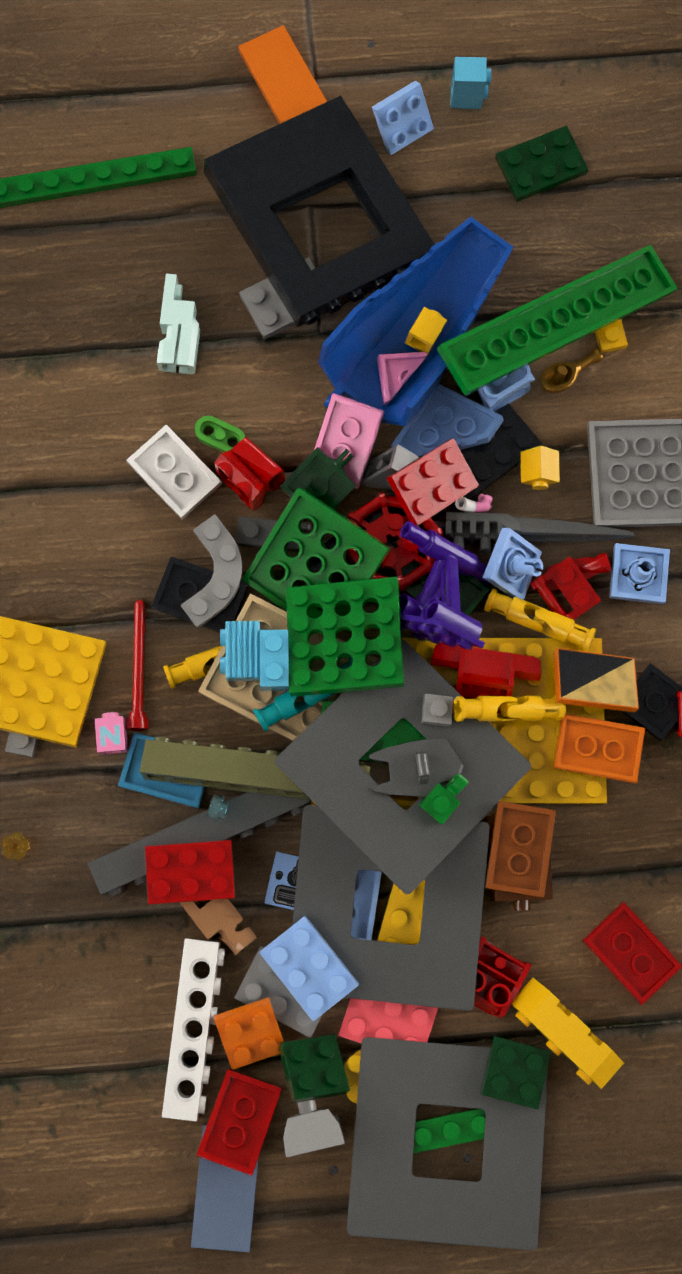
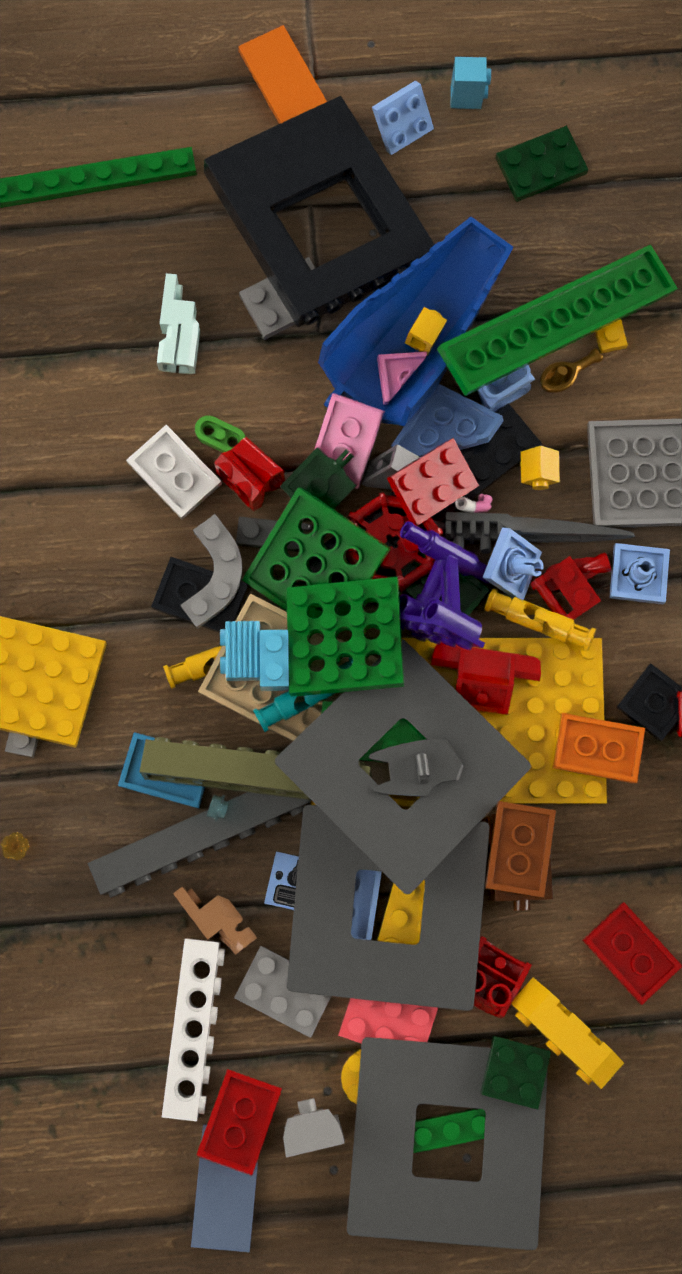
bright pink brick [95,712,128,755] -> none
red piece [126,600,149,731] -> none
red plate [145,840,235,904] -> none
orange plate [214,997,284,1070] -> none
light blue plate [259,915,359,1021] -> none
dark green plate [279,1034,350,1104] -> none
green plate [419,773,469,825] -> none
light grey plate [421,694,453,727] -> none
yellow piece [452,696,566,722] -> none
tile [553,648,639,713] -> none

